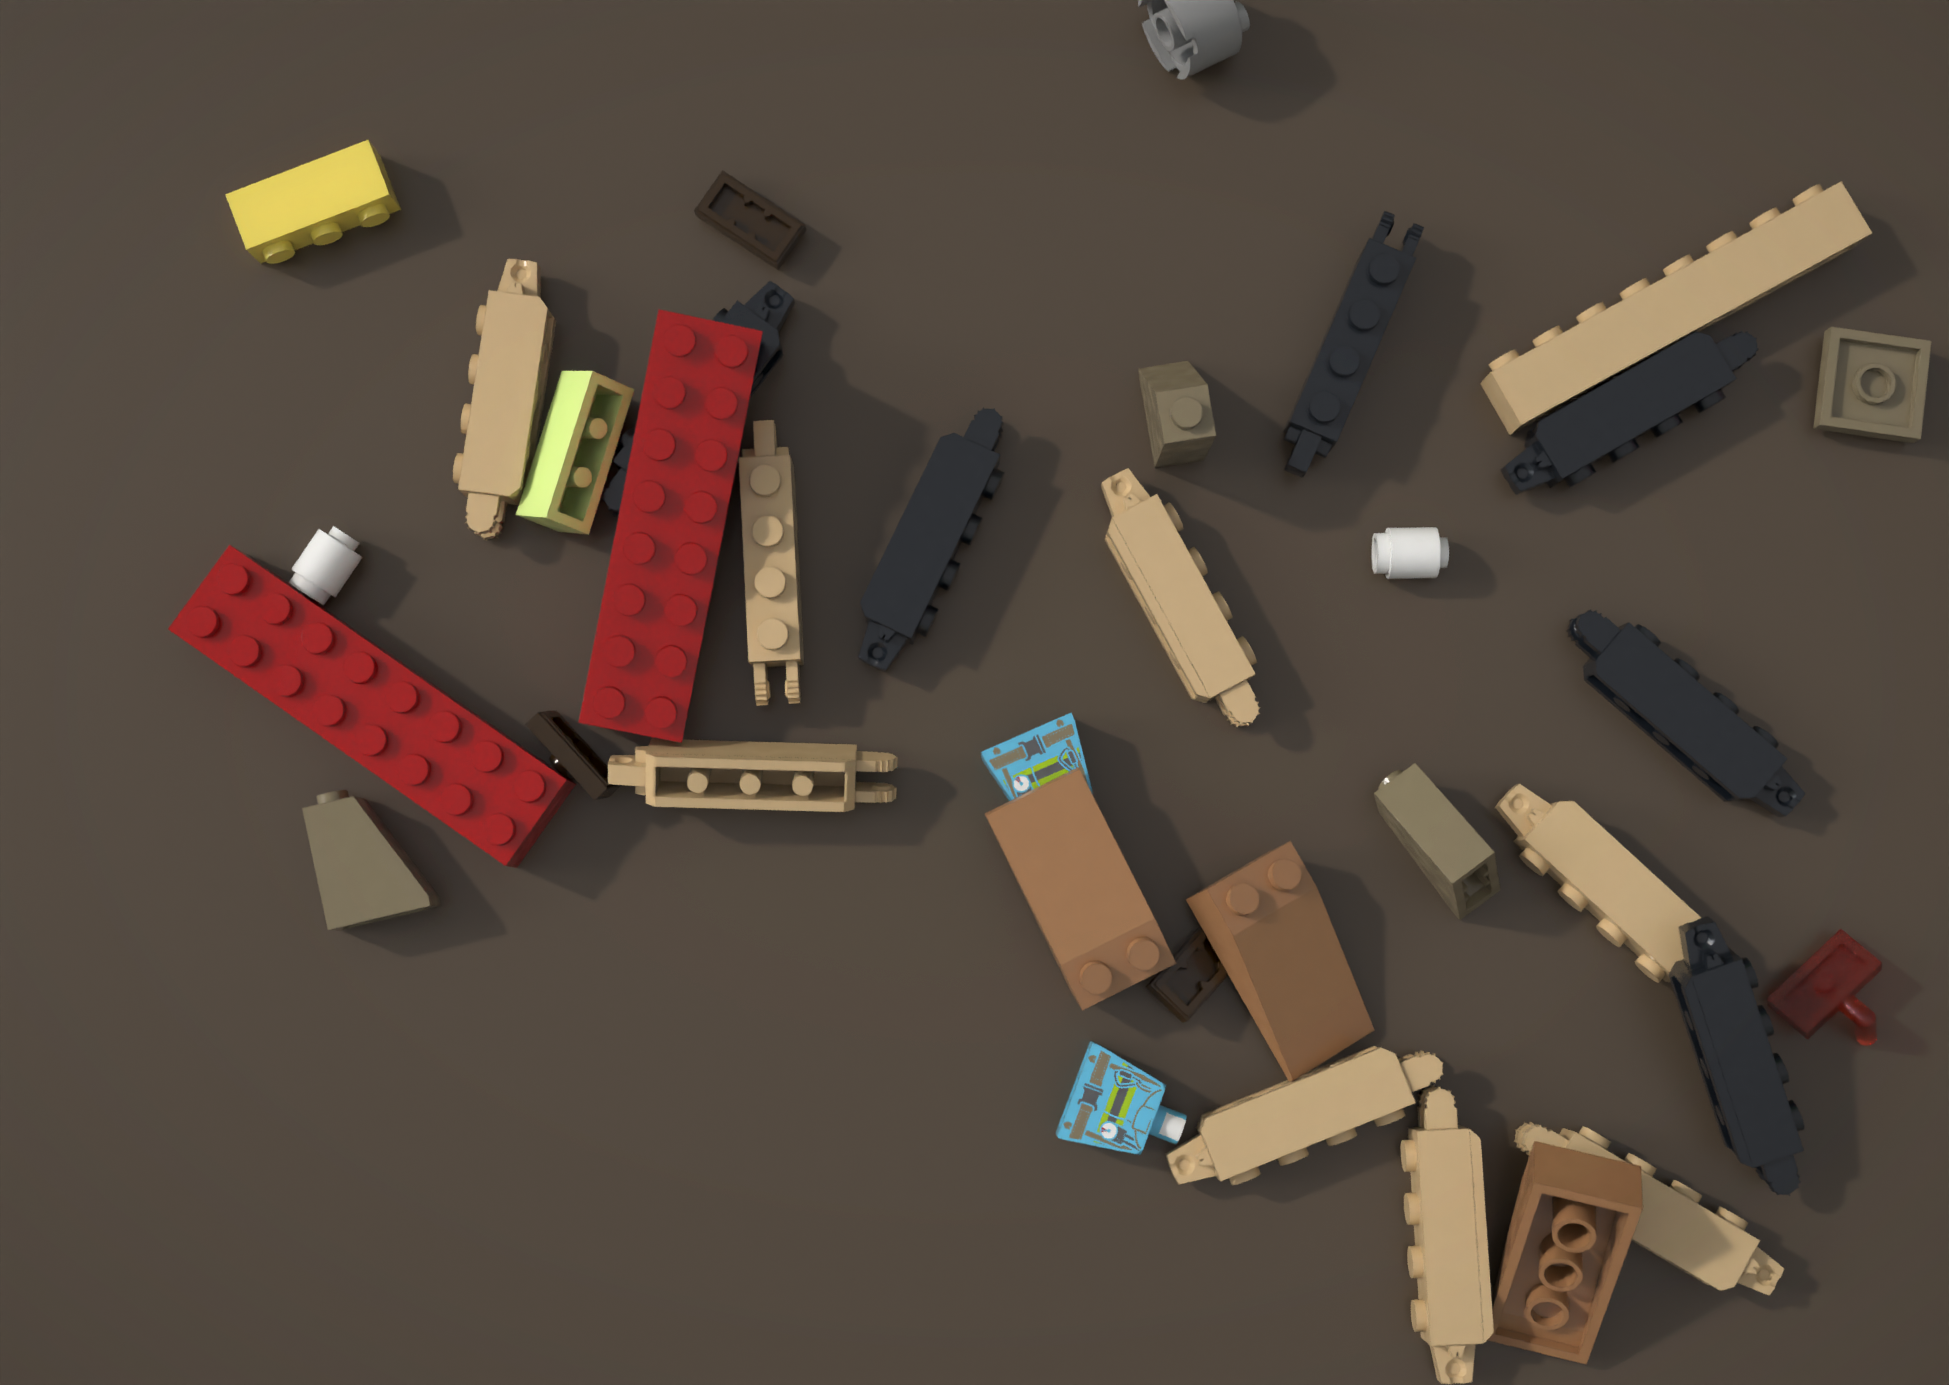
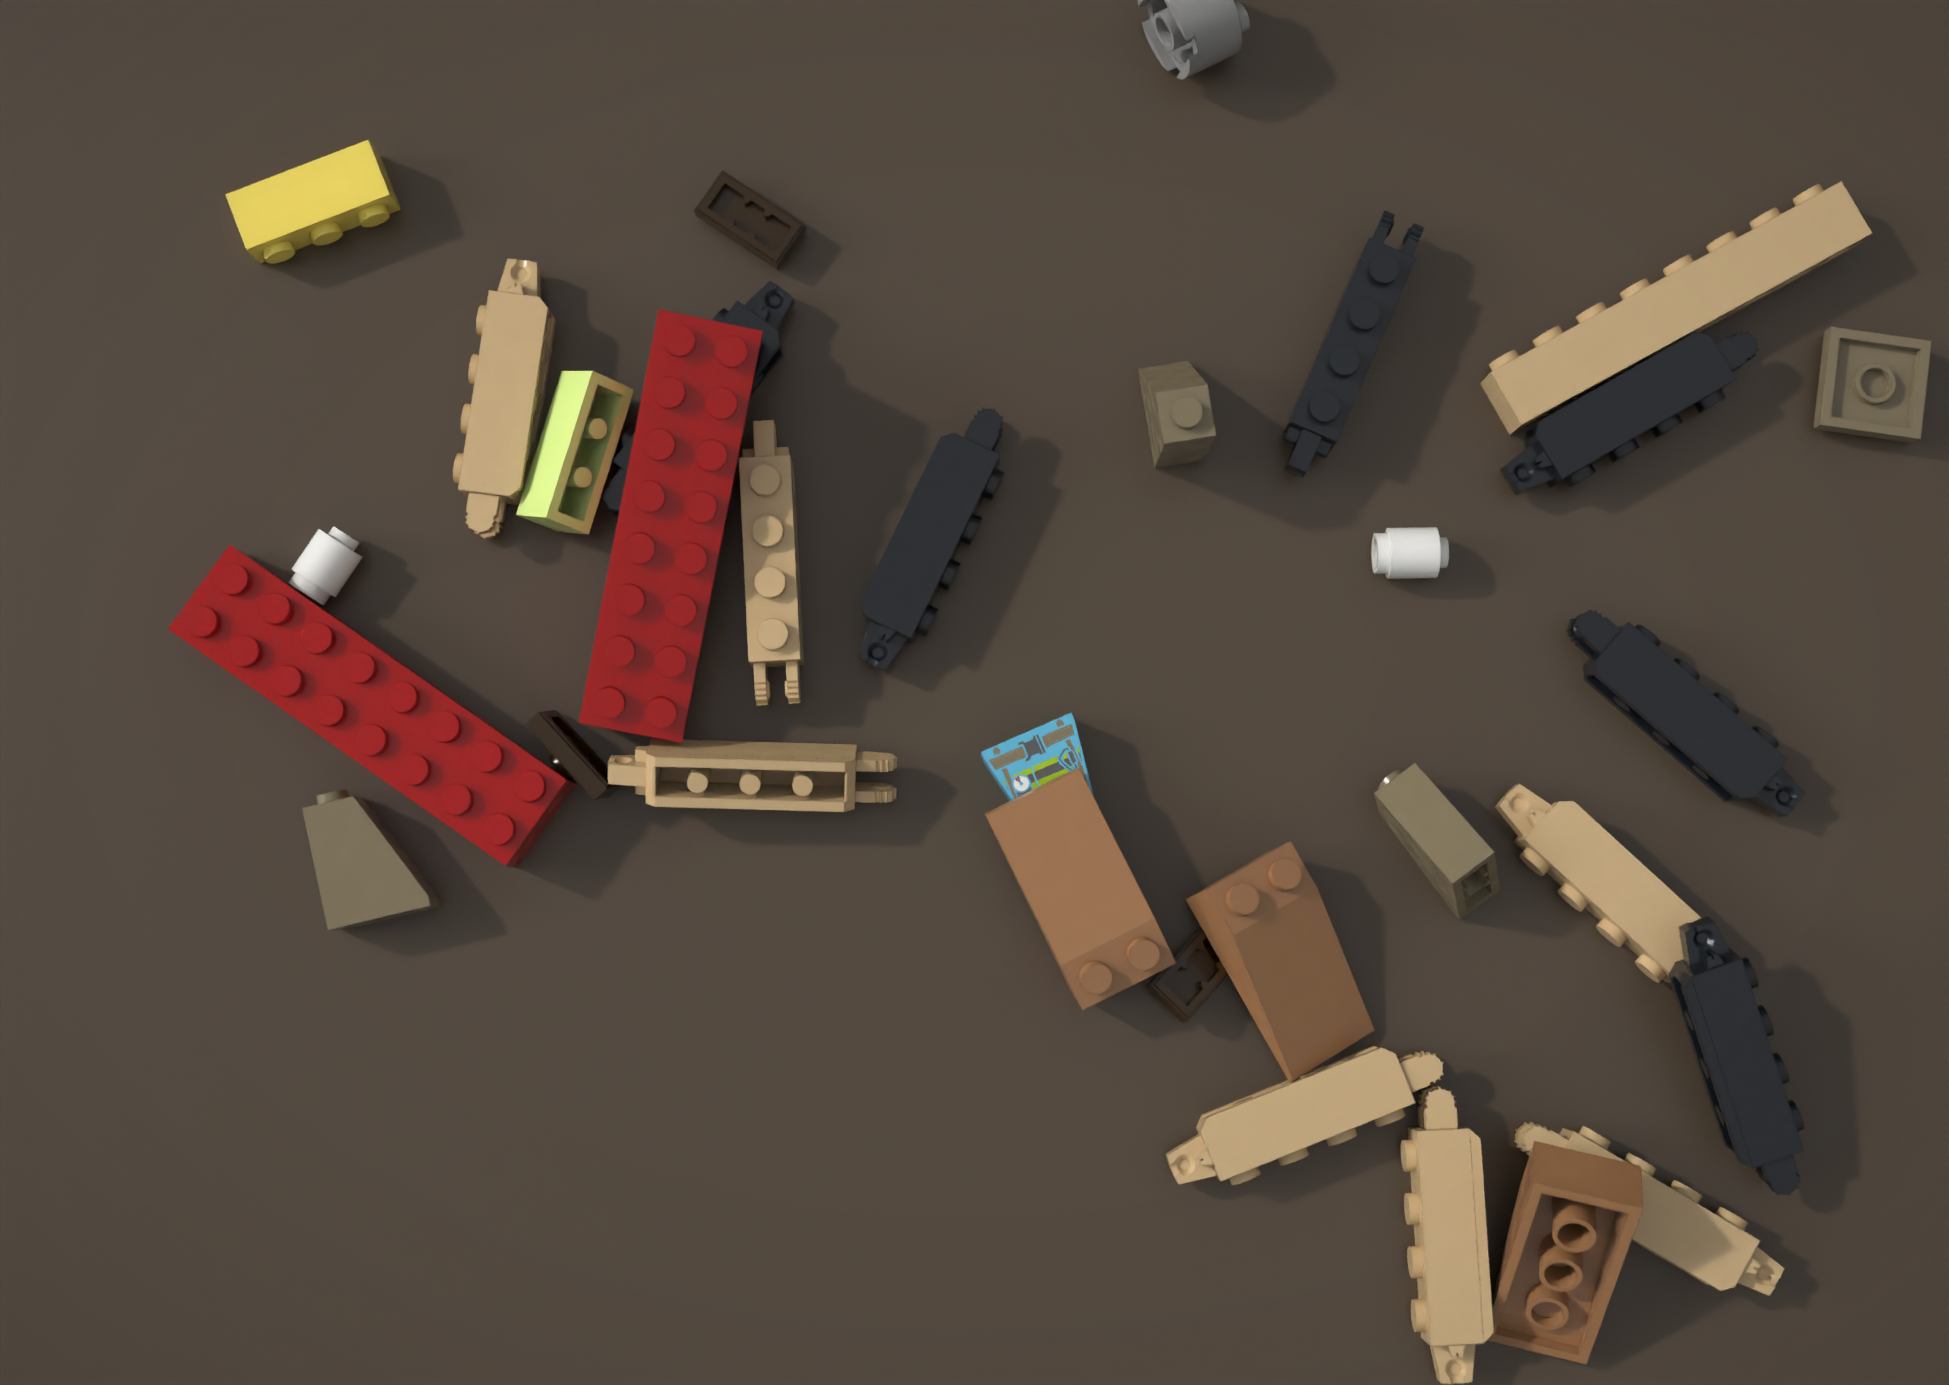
torso [1055,1041,1187,1155] -> none
tan hinge [1101,468,1260,728] -> none
clear red plate [1767,929,1882,1046] -> none

